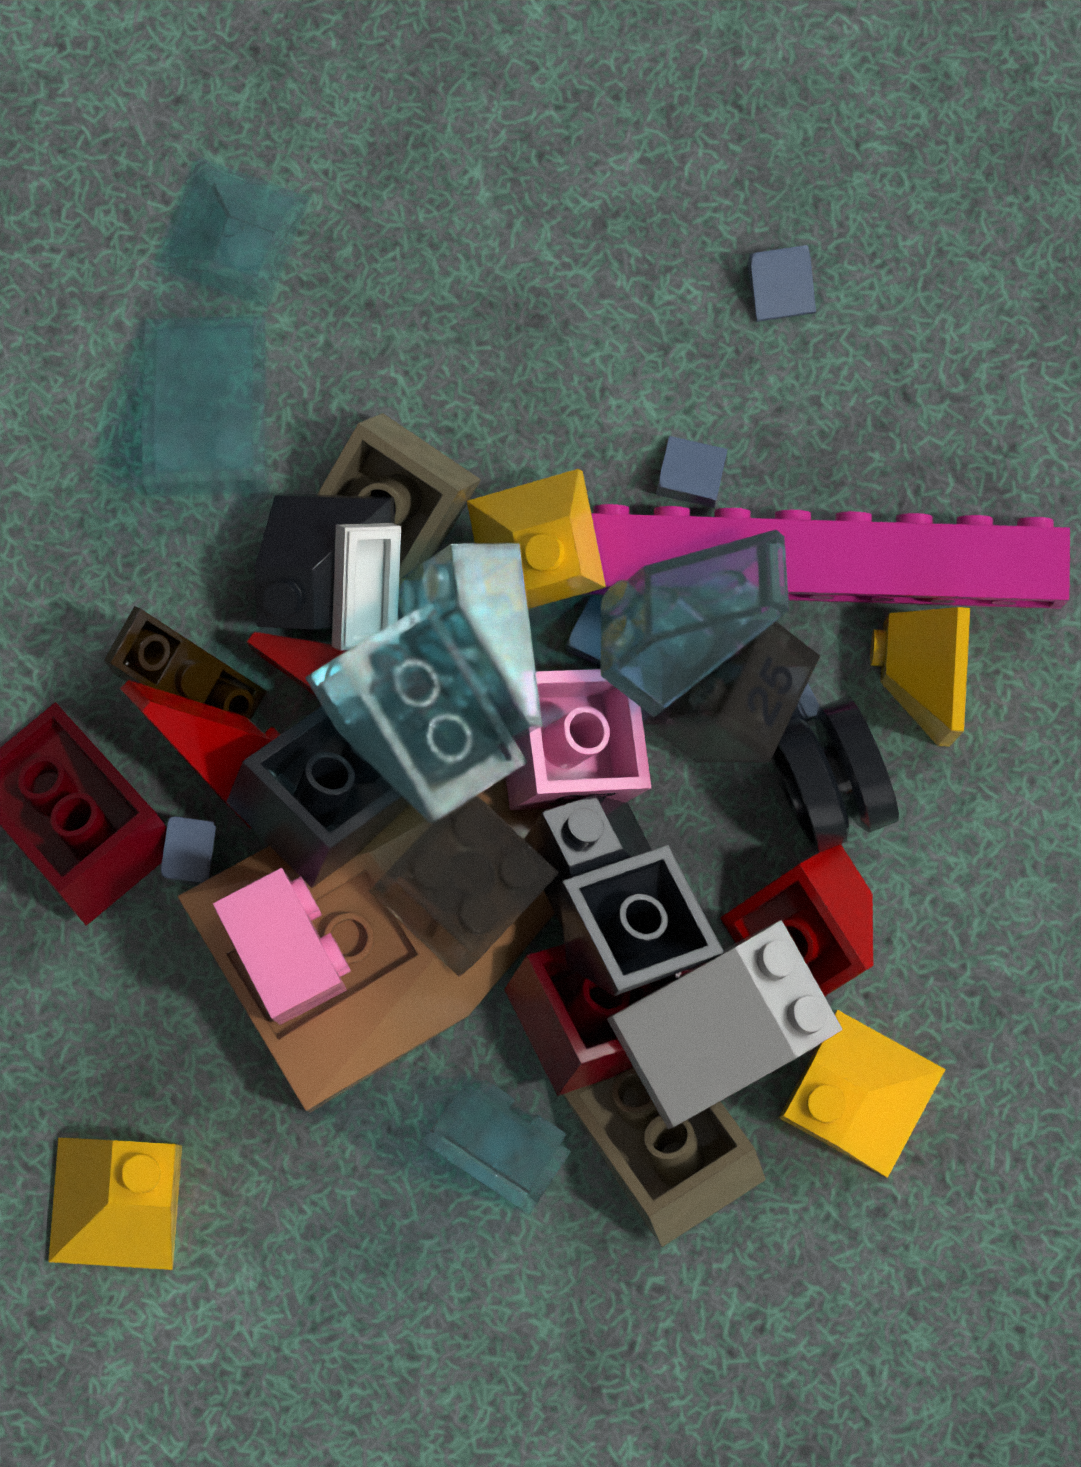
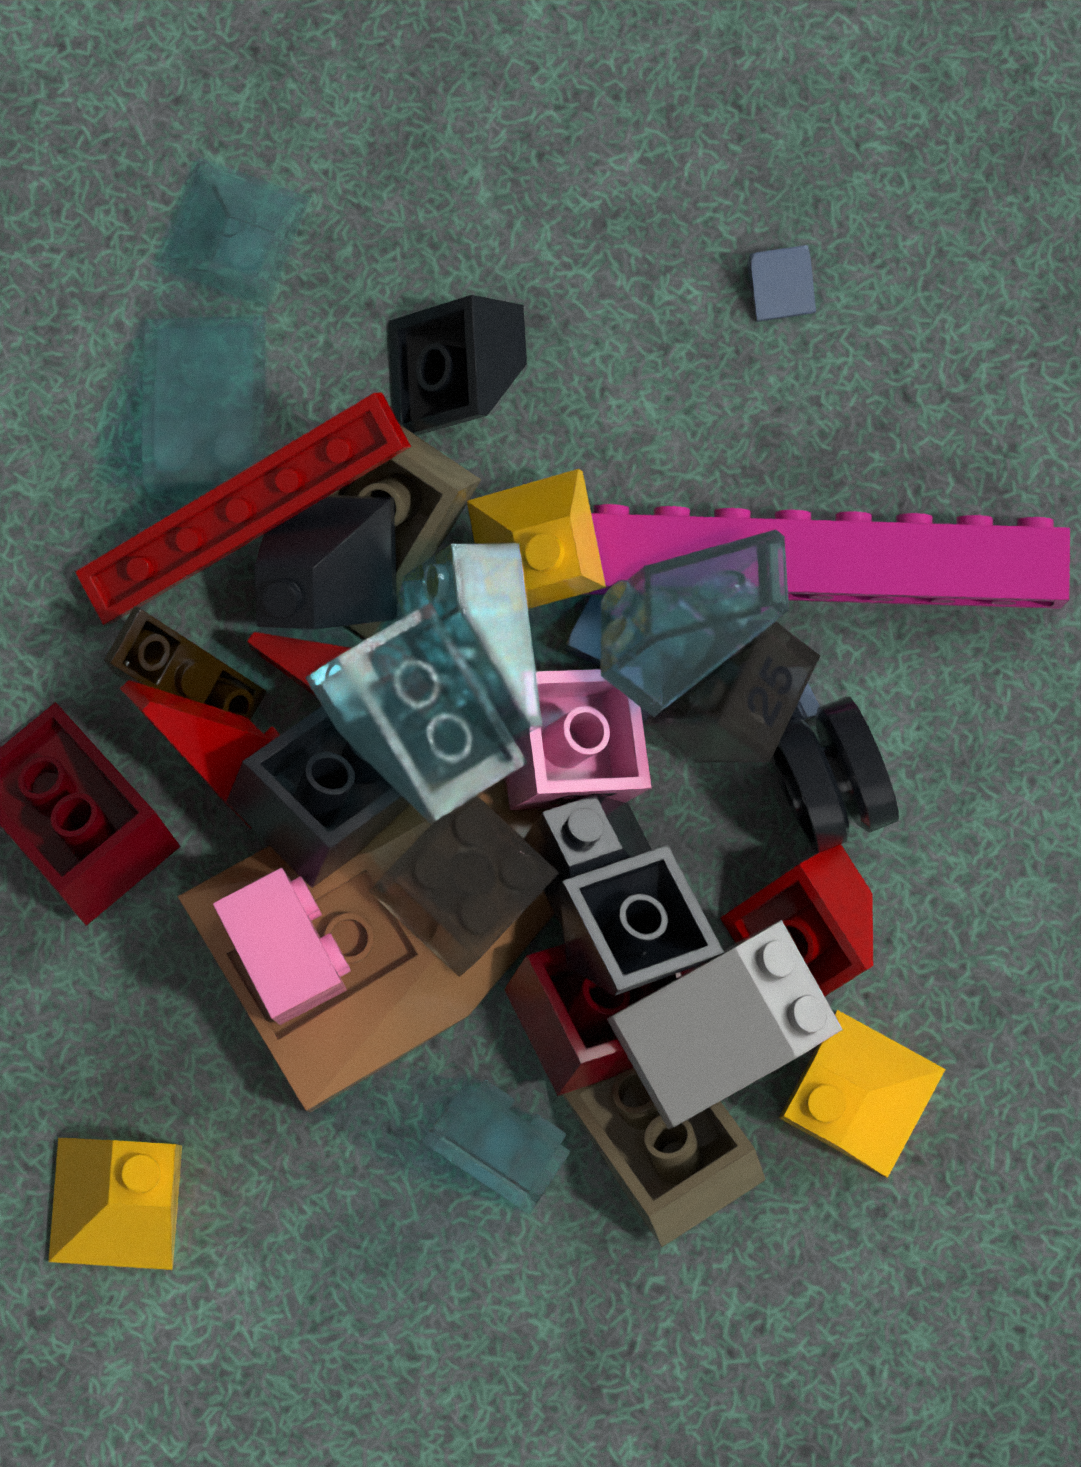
sand blue slope [161,816,216,886] -> none
white tile [332,523,401,650] -> none
sand blue slope [656,436,728,508] -> none
yellow slope [870,607,970,747] -> none
none -> red plate [75,392,411,625]
none -> black slope [388,295,527,436]

